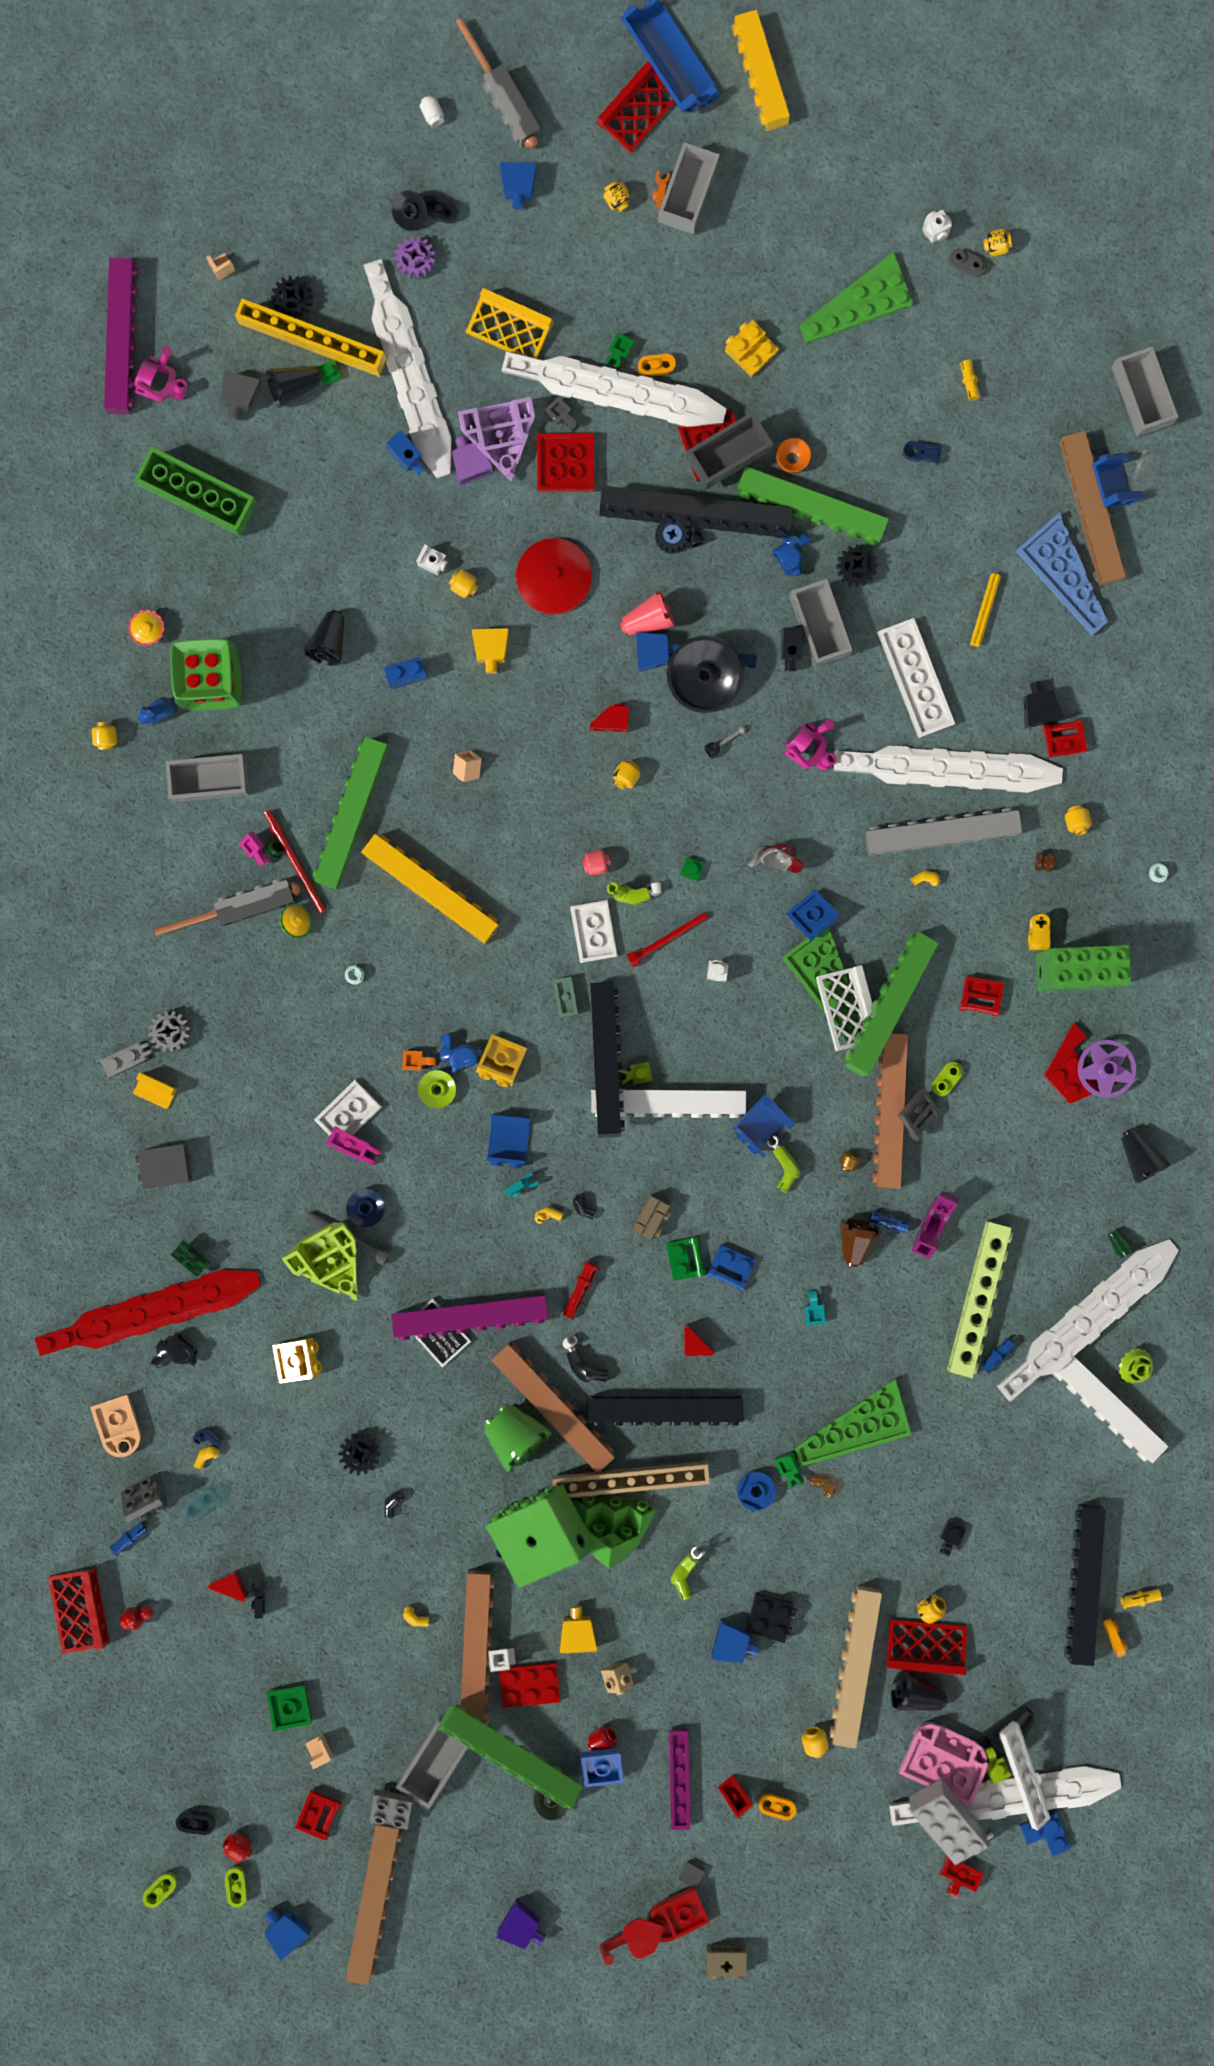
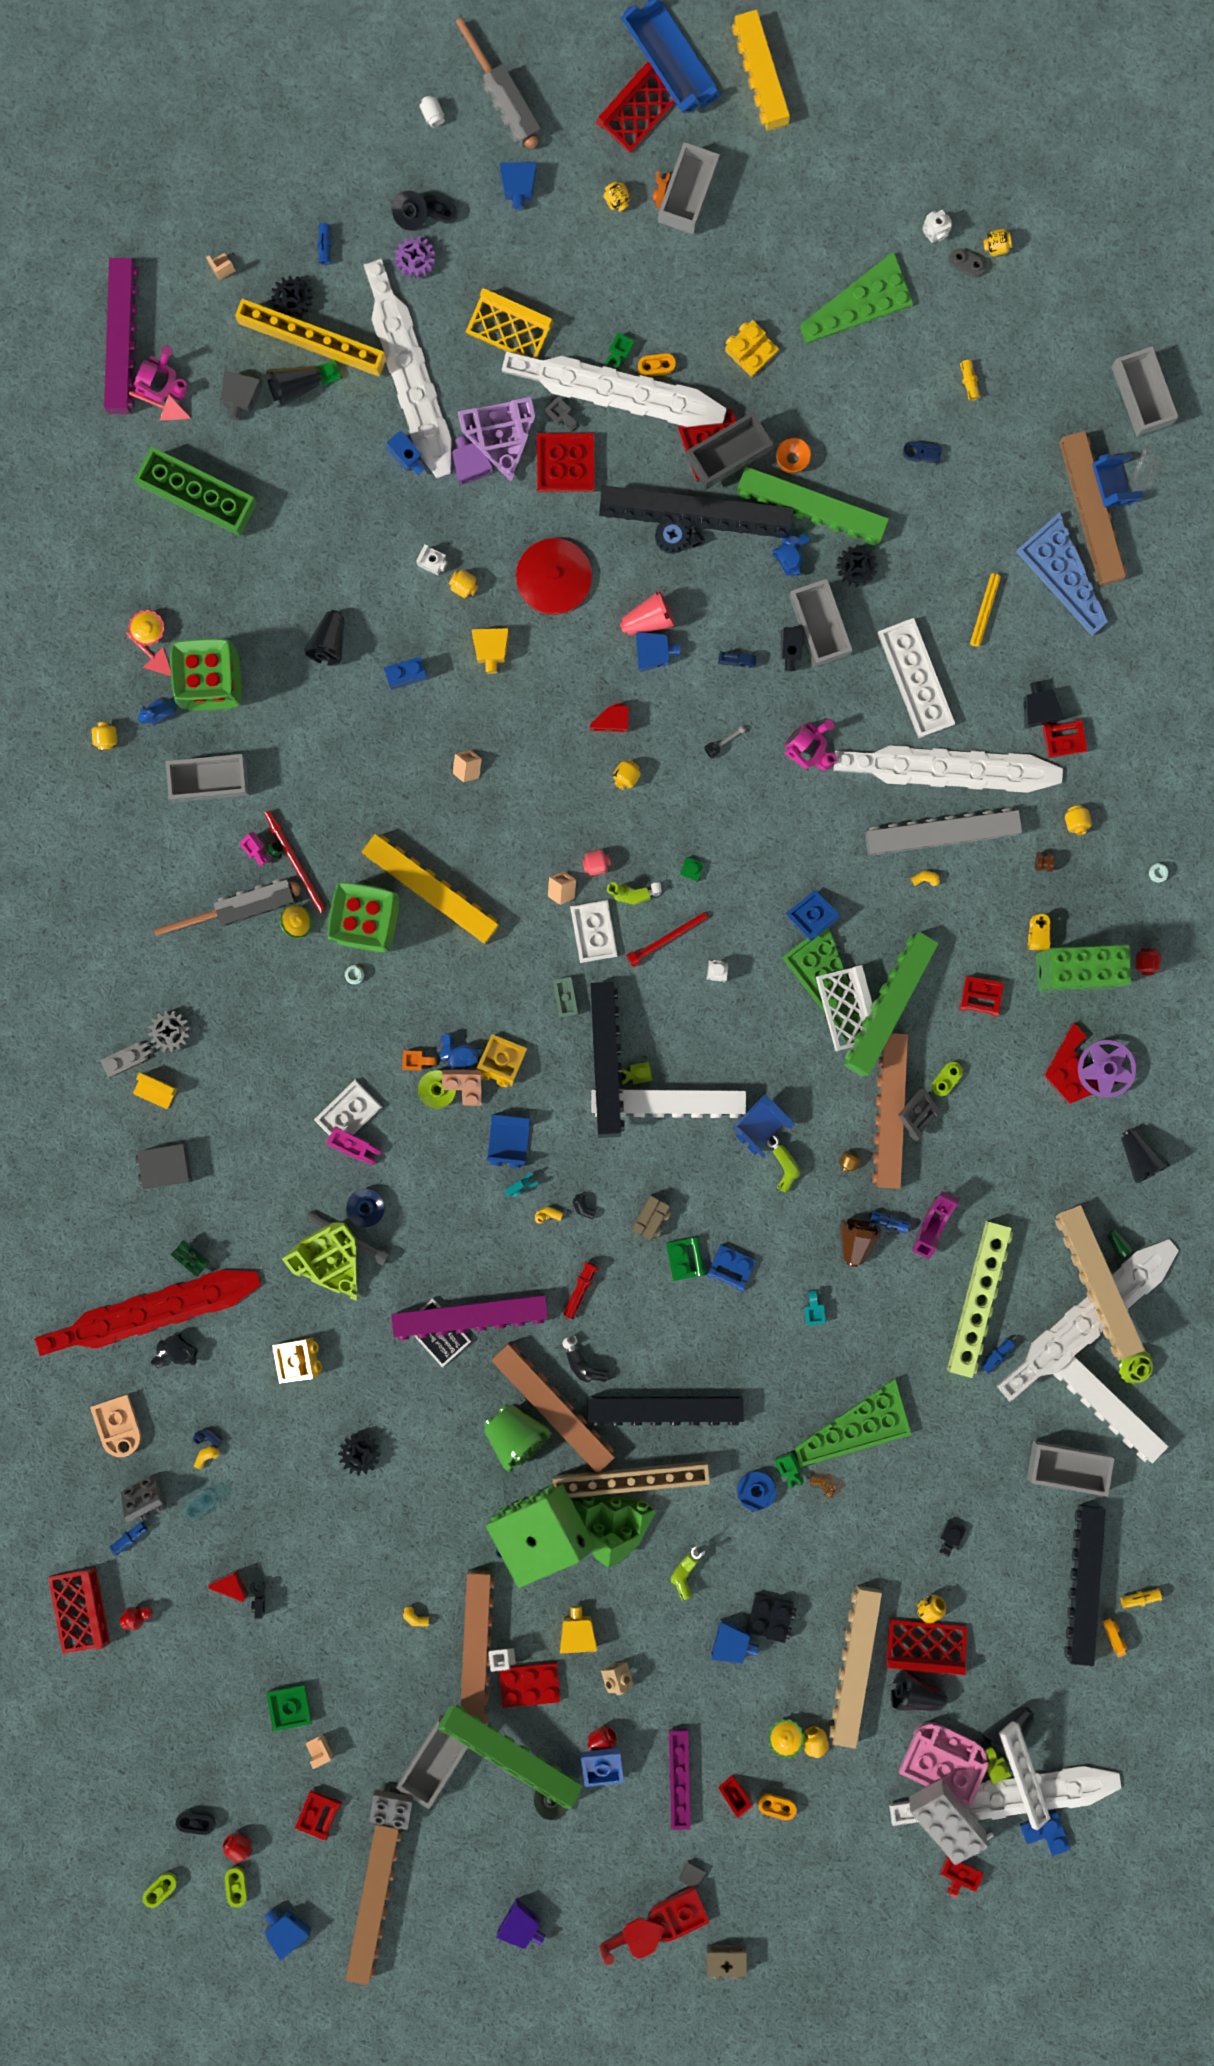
bright green brick [313,737,389,890] -> none
black arm [384,1492,404,1518] -> none
black dish [667,635,744,713] -> none
red slope [684,1324,715,1356] -> none
light grey hair [748,843,804,873] -> none
none -> coral piece [126,632,171,676]
none -> coral piece [129,391,191,421]
none -> blue pin [317,223,332,265]
none -> bright green piece [327,882,400,953]
none -> nougat plate [442,1070,482,1106]
none -> light nougat panel [548,871,576,905]
none -> yellow piece [768,1719,804,1758]
none -> light grey piece [1027,1441,1115,1497]
none -> tan brick [1055,1205,1144,1361]
none -> red head [1135,948,1161,976]

